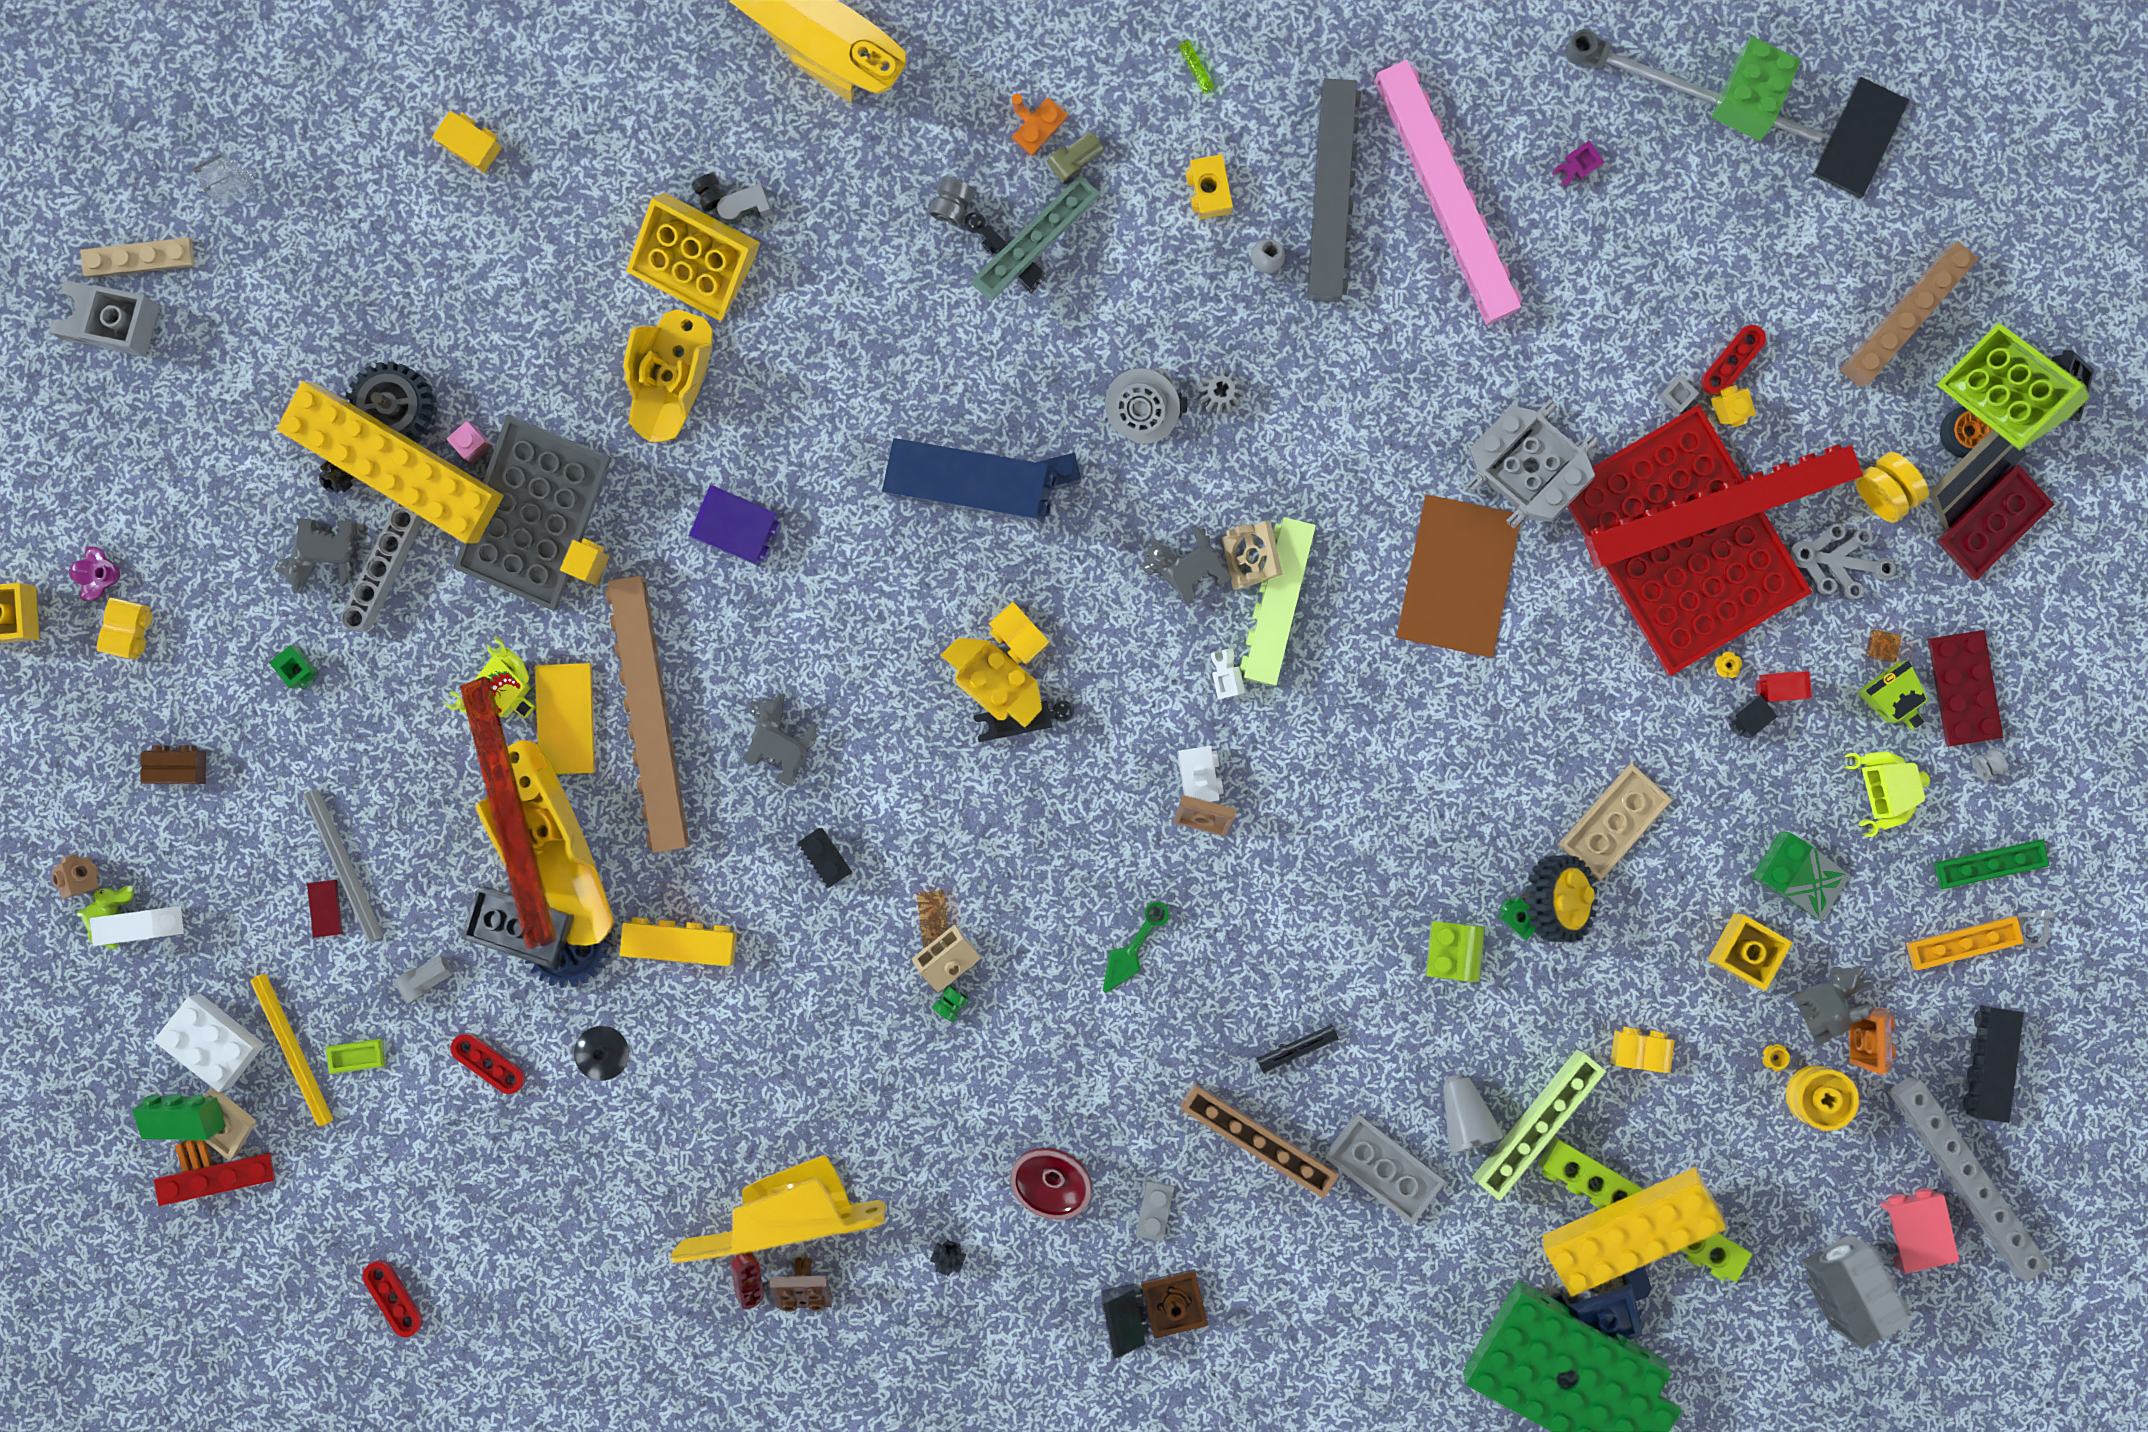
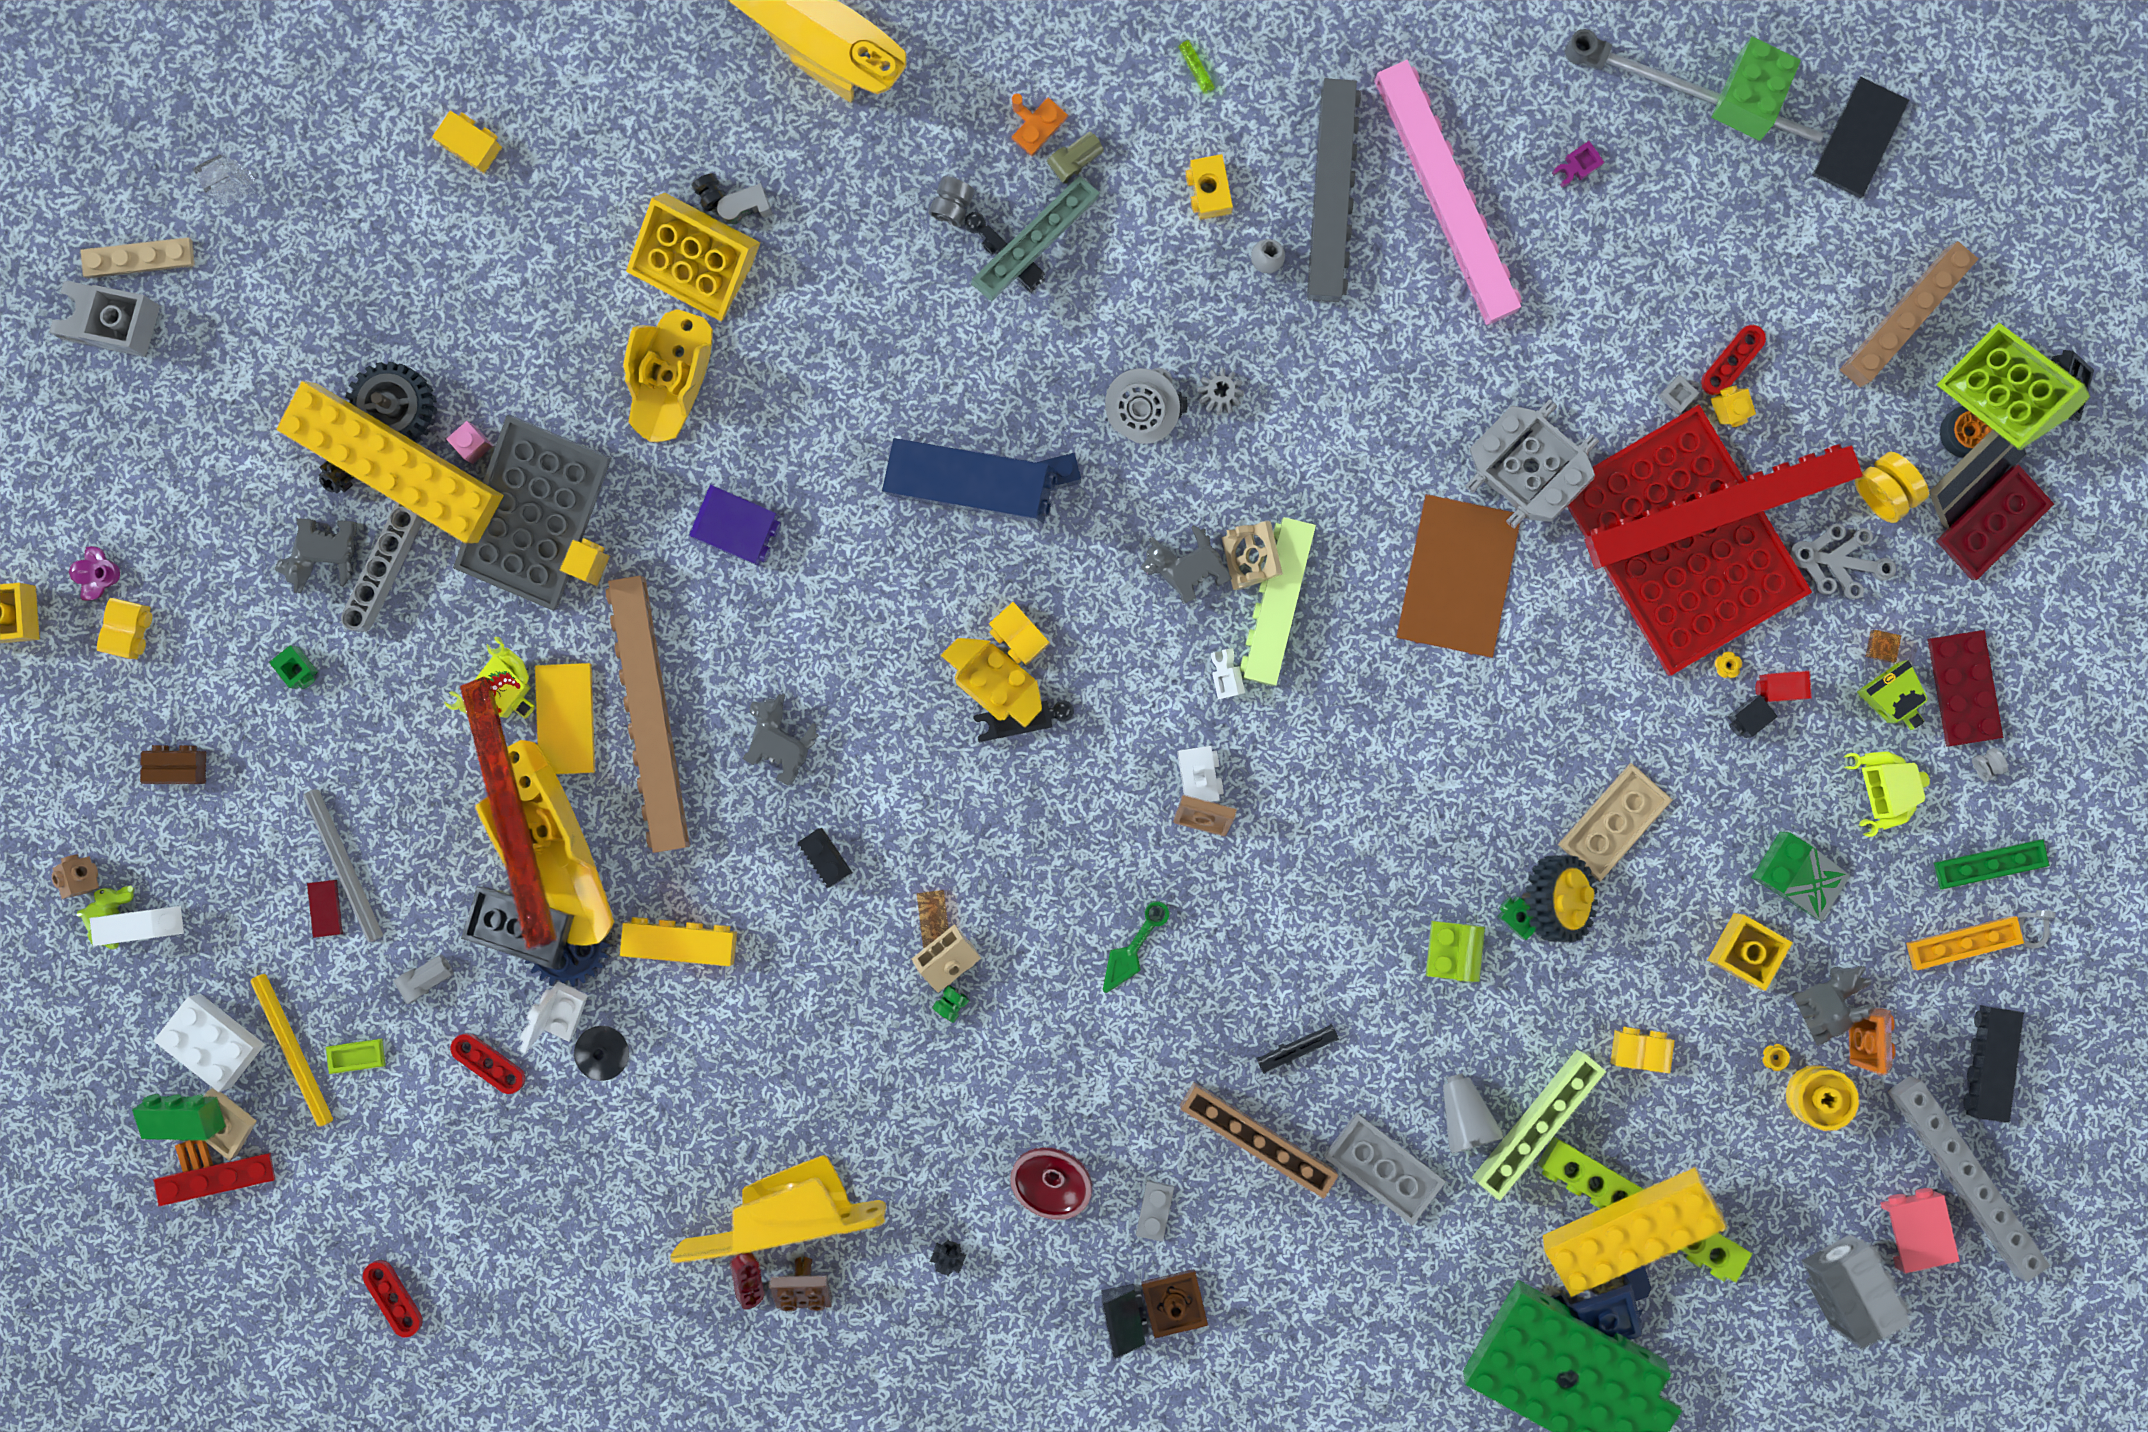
none -> white bracket [520,981,588,1054]

